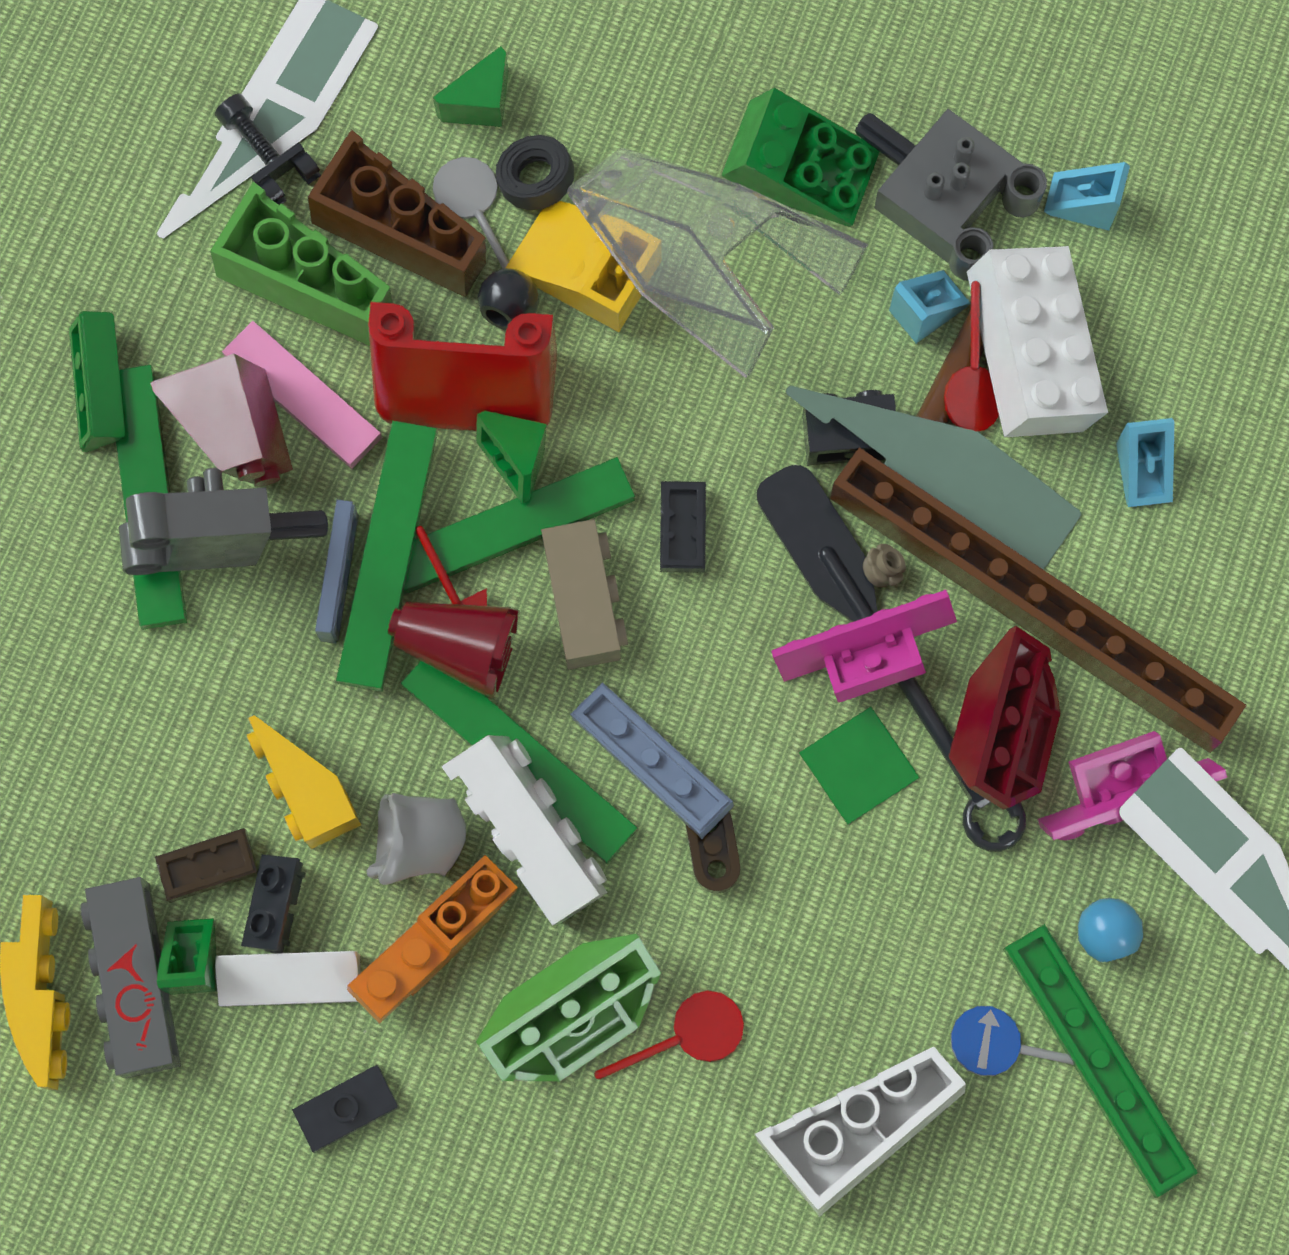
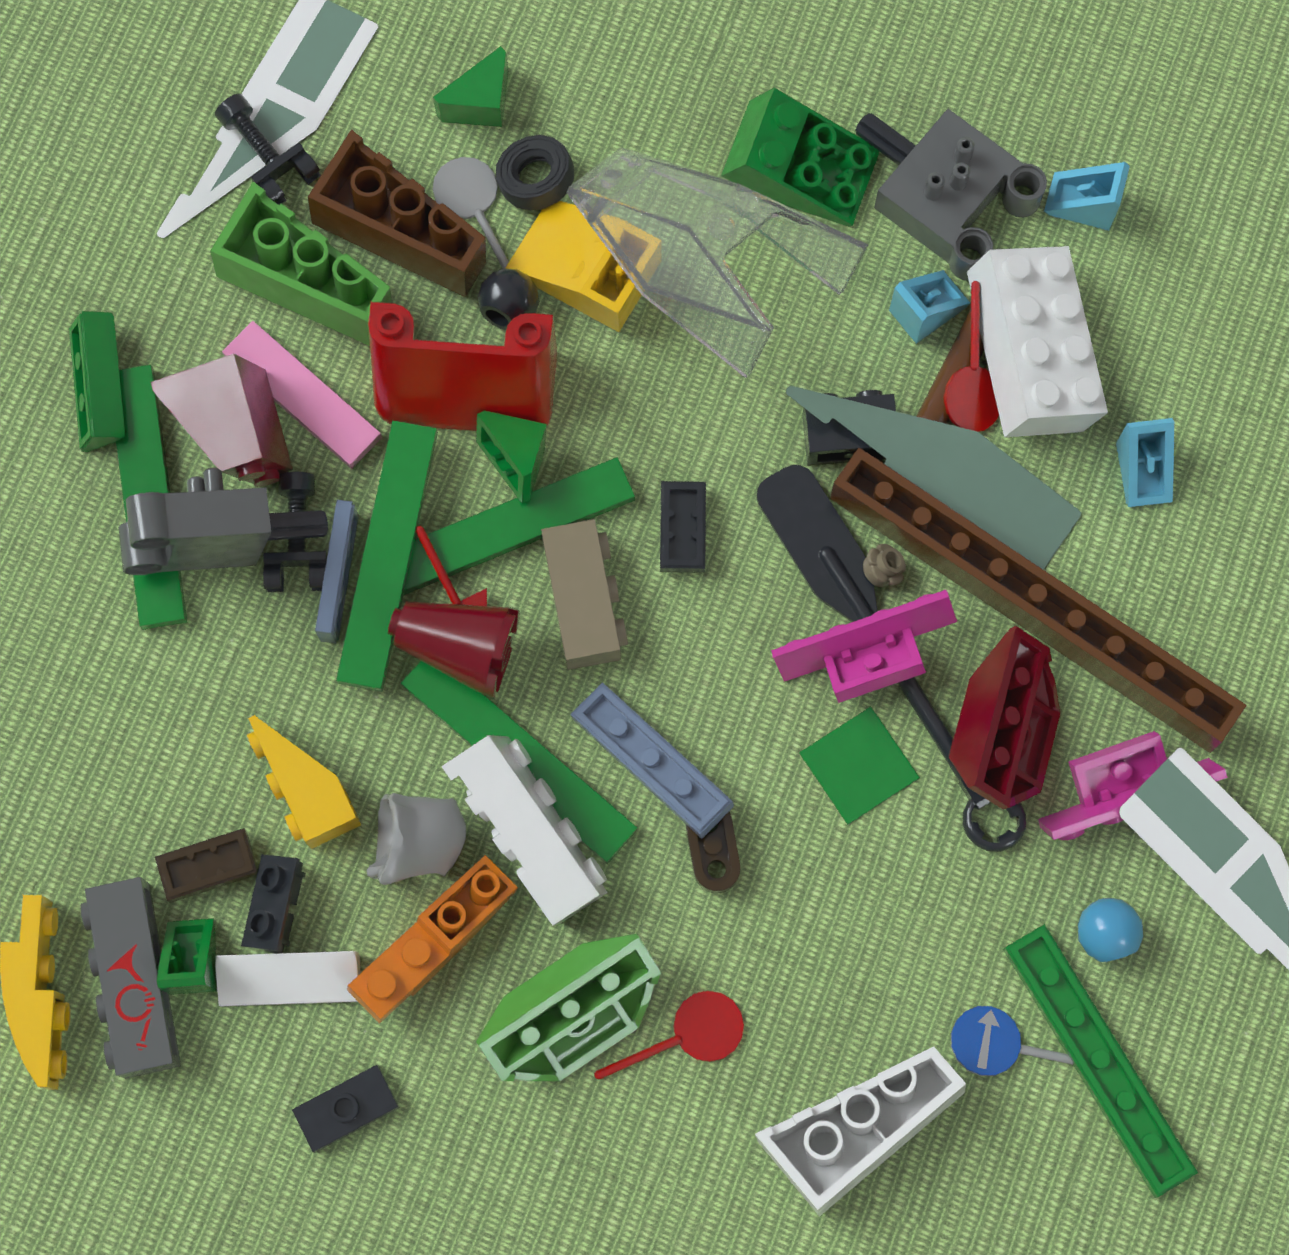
none -> black bar [263,471,328,592]

